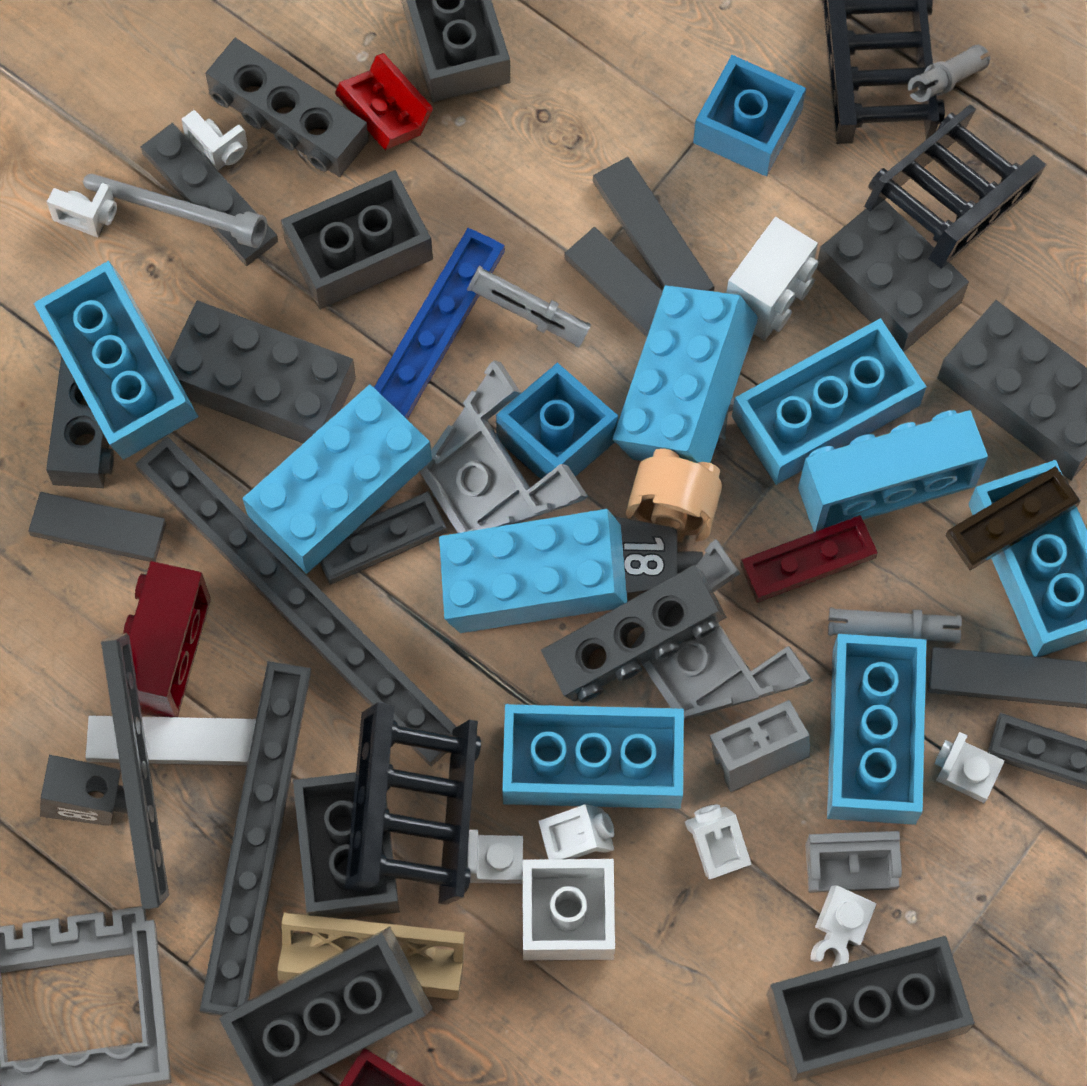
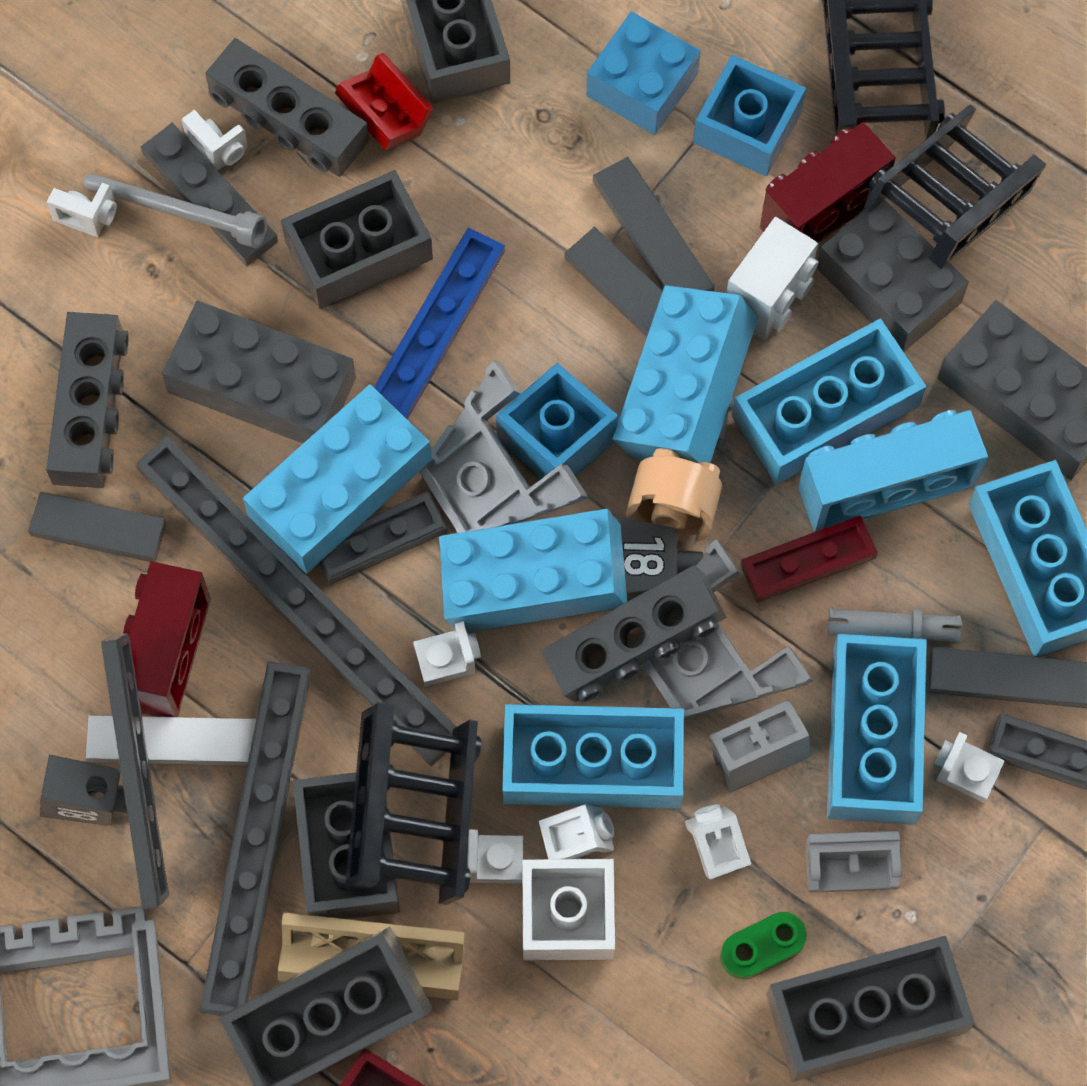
medium azure brick [33,260,199,460] -> none
light grey pin [467,266,591,348] -> none
white plate [811,885,877,967] -> none
light grey pin [908,45,990,102] -> none
dark brown tile [945,466,1081,571] -> none
none -> white bracket [413,622,481,687]
none -> dark azure brick [586,11,701,135]
none -> green plate [720,912,807,980]
none -> dark red brick [760,122,896,244]

